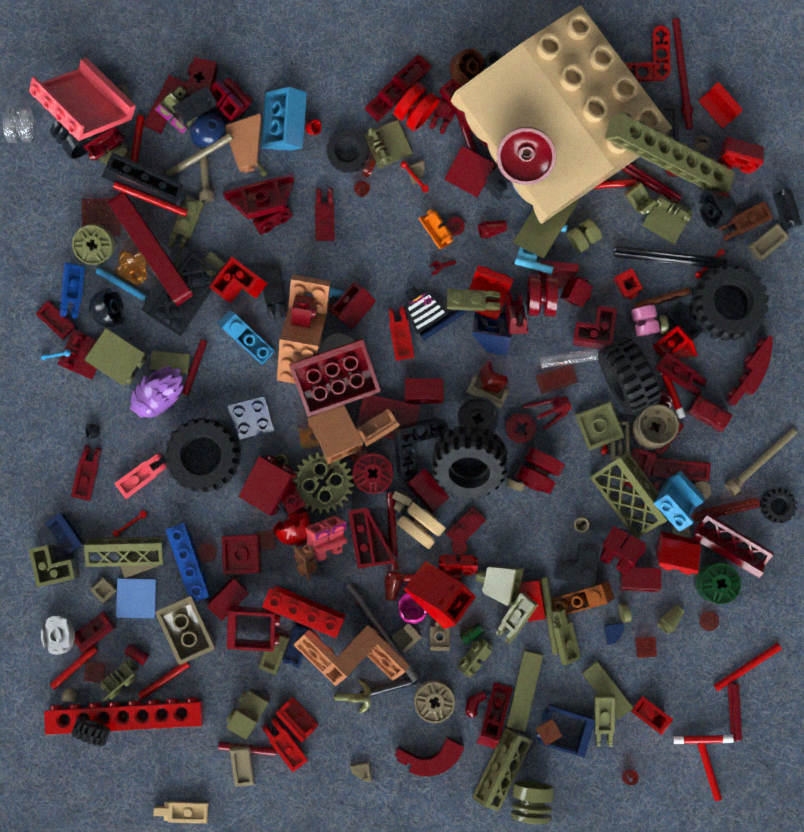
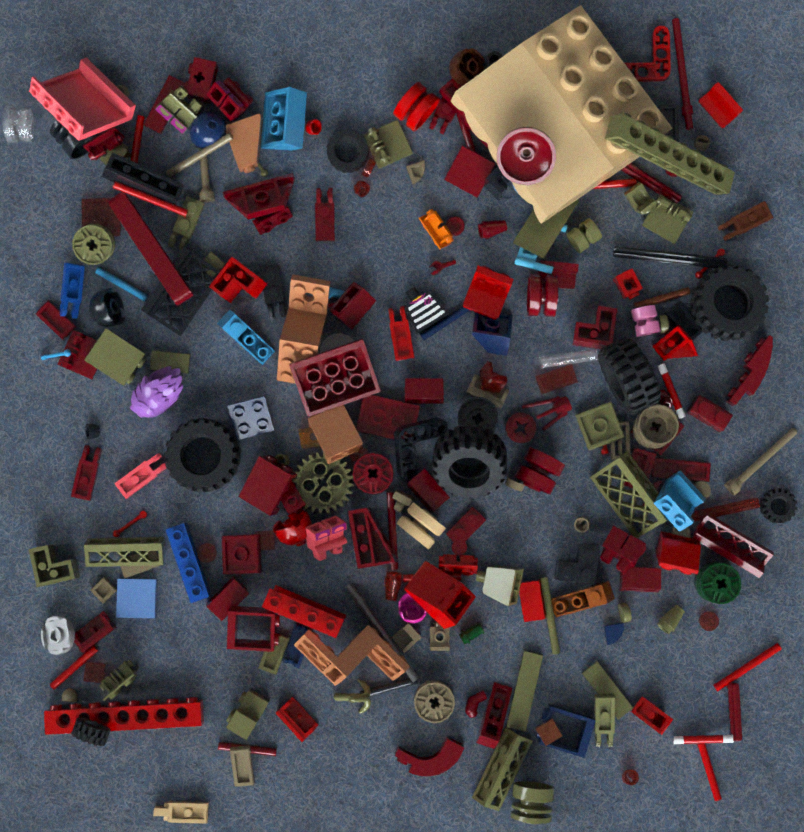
dark blue hinge [45,513,85,556] -> none
clear orange plate [114,250,147,285] -> none
dark red pin [124,643,150,665] -> none
red bar [138,662,190,700] -> none
dark tan slope [155,595,217,665] -> none
black hinge [172,86,217,125] -> none
dark red bar [182,340,208,396] -> none
red hinge [262,717,309,772] -> none
dark red brick [291,295,317,328] -> none
nougat hinge [294,545,317,581] -> none
dark tan tile [350,761,372,782] -> none
nougat hinge [356,409,400,447] -> none
dark red slope [364,54,432,122] -> none
red hinge [400,161,429,193] -> none
olive hinge [447,289,501,312] -> none
olive hinge [457,637,493,678] -> none
olive hinge [496,592,538,644] -> none
dark red hinge [504,293,528,334] -> none
olive hinge [552,609,581,665] -> none
dark red brick [560,276,593,307] -> none
clear red plate [635,636,657,658] -> none
dark red hinge [654,352,707,396] -> none
black cylinder [699,189,736,229] -> none
red slope [717,137,764,174] -> none
dark tan tile [748,223,790,262] -> none
black hinge [773,188,802,230] -> none

